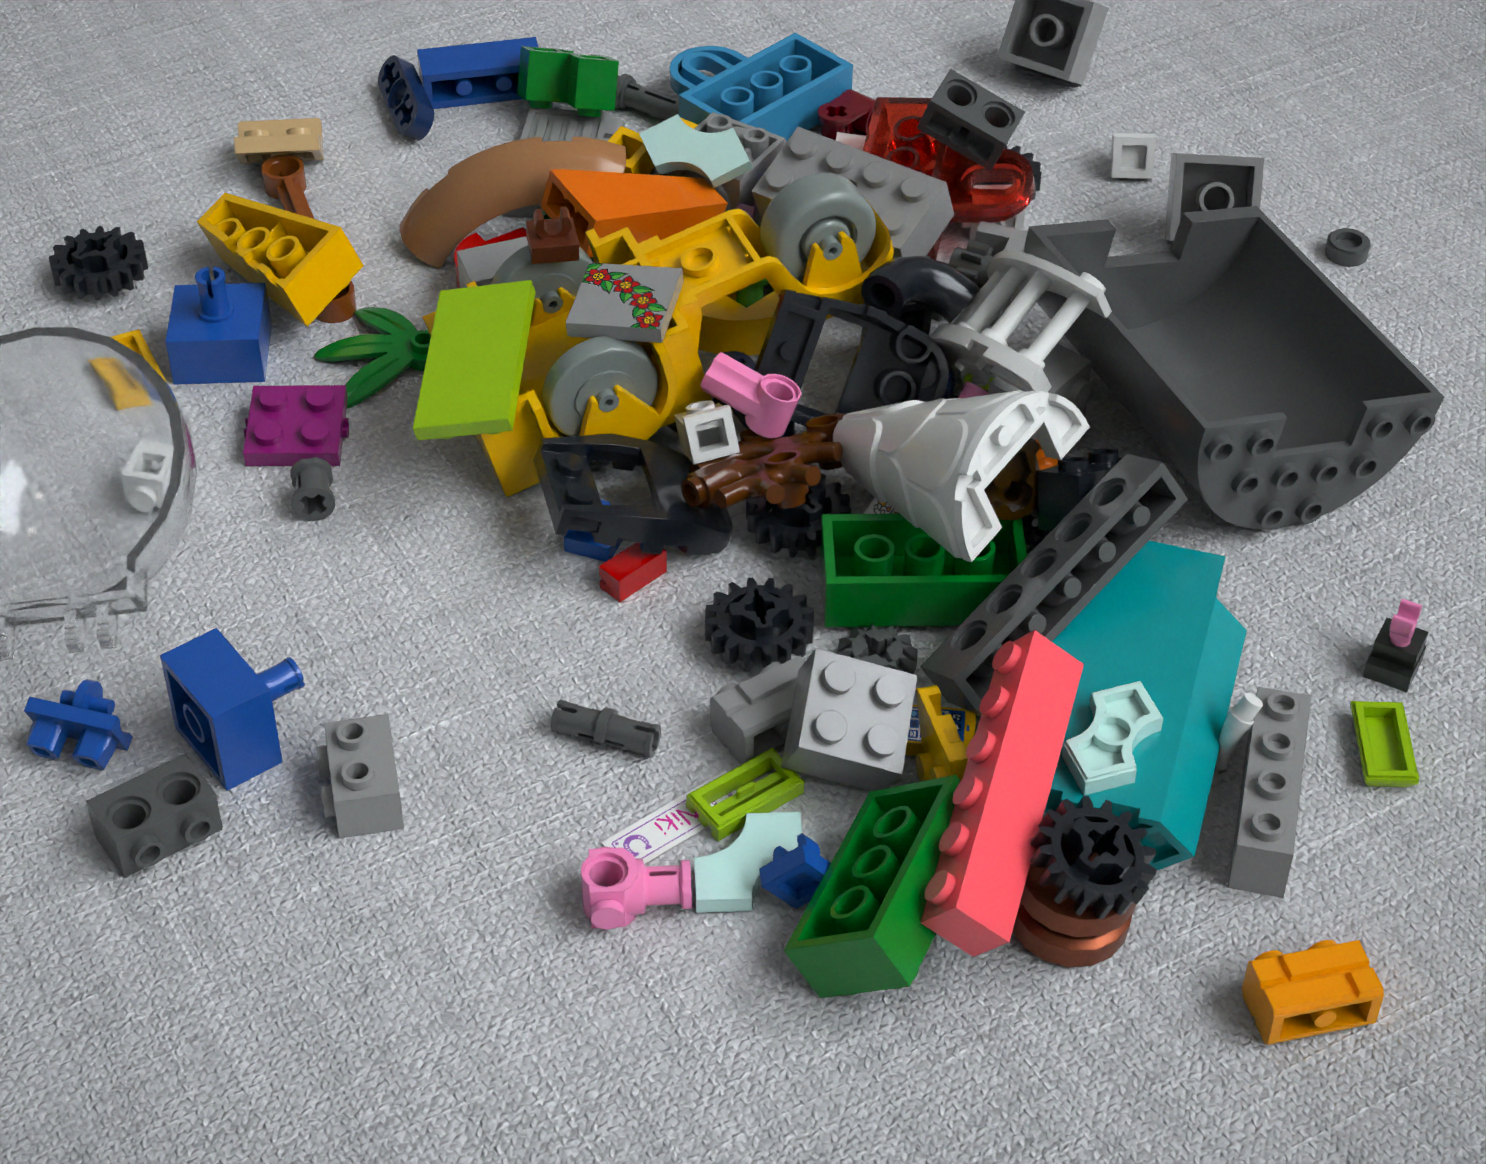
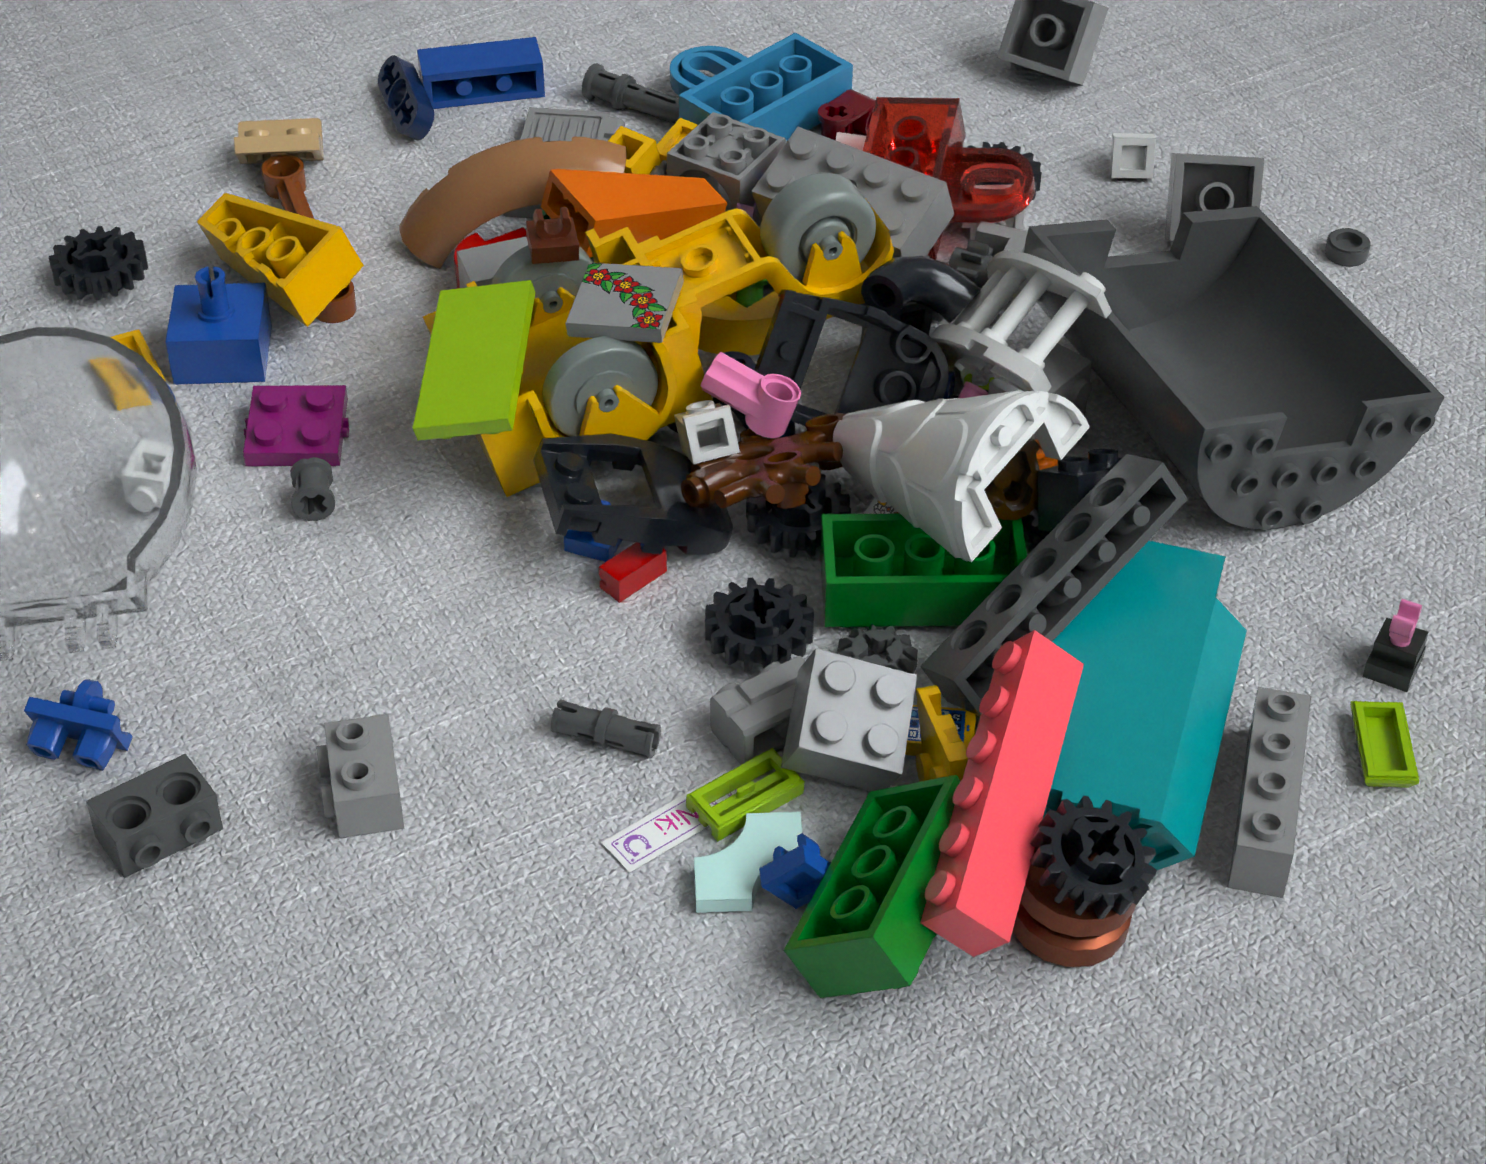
blue brick [160,628,305,791] -> none
green plant [315,307,431,409] -> none
green brick [517,46,619,117] -> none
bright pink connector [581,847,692,929] -> none
light aqua tile [639,114,754,188] -> none
dark grey brick [917,69,1025,171] -> none
light aqua tile [1062,681,1163,796] -> none
white helmet [1216,693,1263,771] -> none
light orange brick [1242,940,1384,1045] -> none

